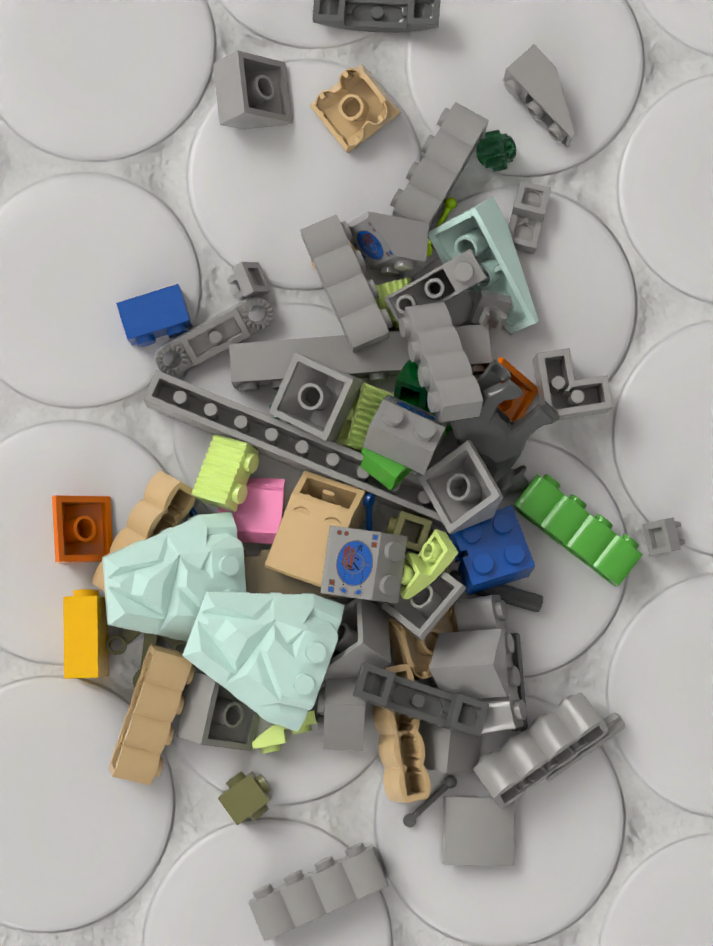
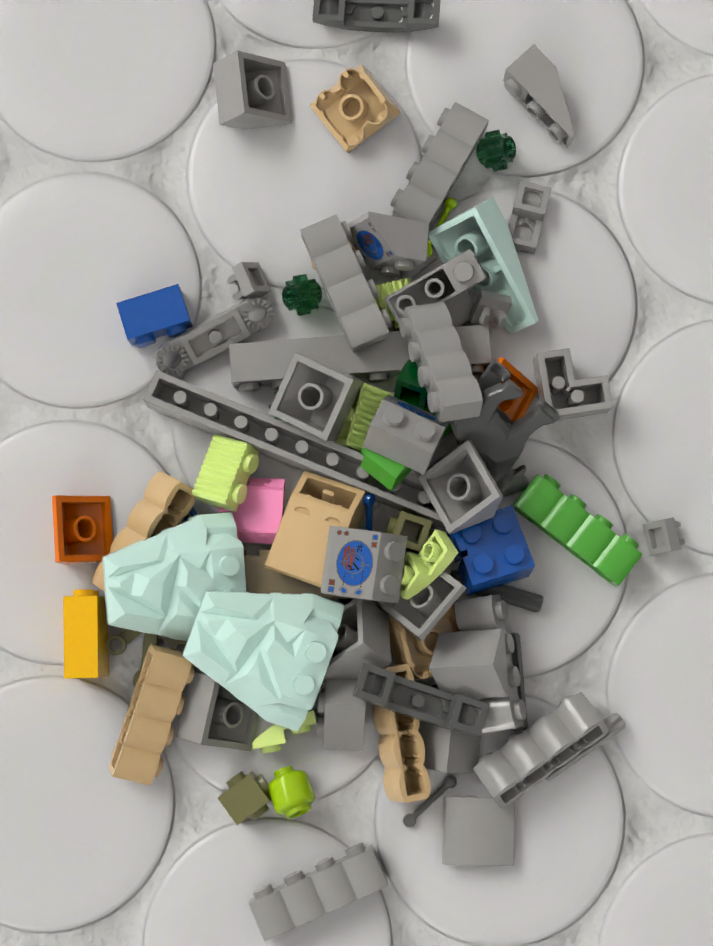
none -> lime head [268,766,315,819]
none -> clear green gear [282,274,322,316]

